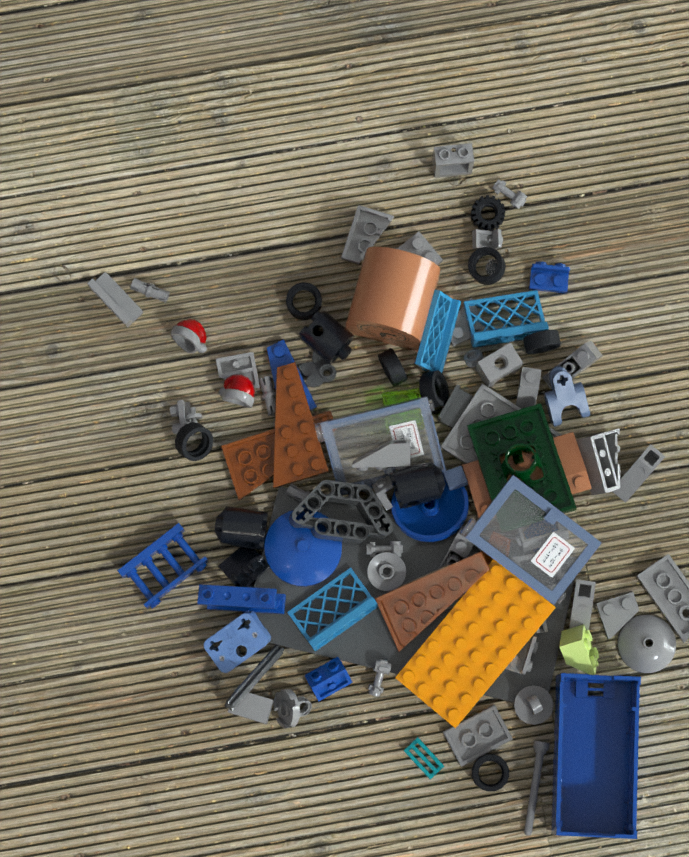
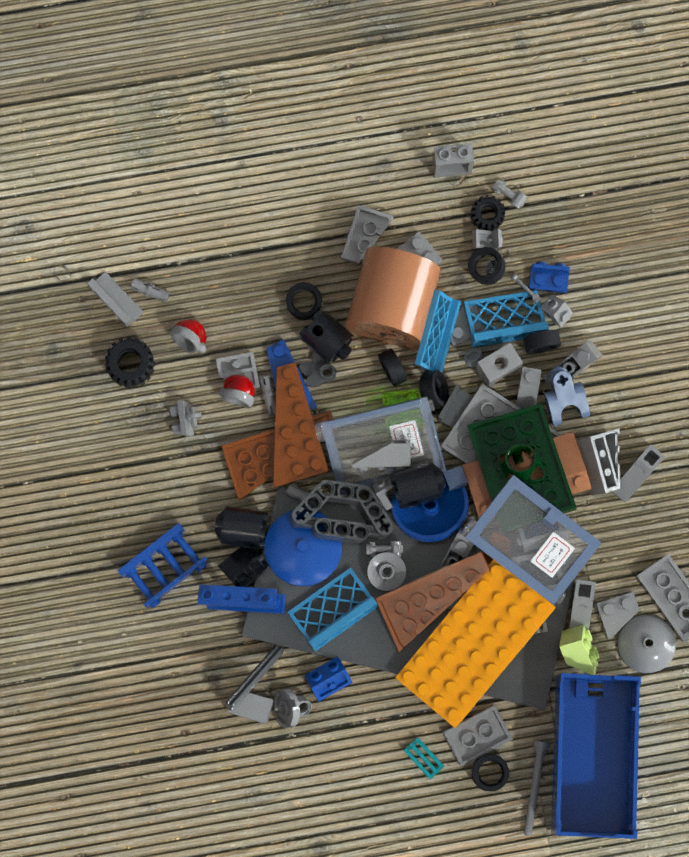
black tyre [175,422,213,461] -> none
medium blue axle [204,610,271,673] -> none
light grey bar [368,659,391,697] -> none
light grey bracket [505,636,539,675] -> none
light grey tile [514,685,553,725] -> none
none -> black tyre [105,337,155,388]
none -> light grey hinge [511,274,540,303]
none -> light grey bracket [541,295,573,328]

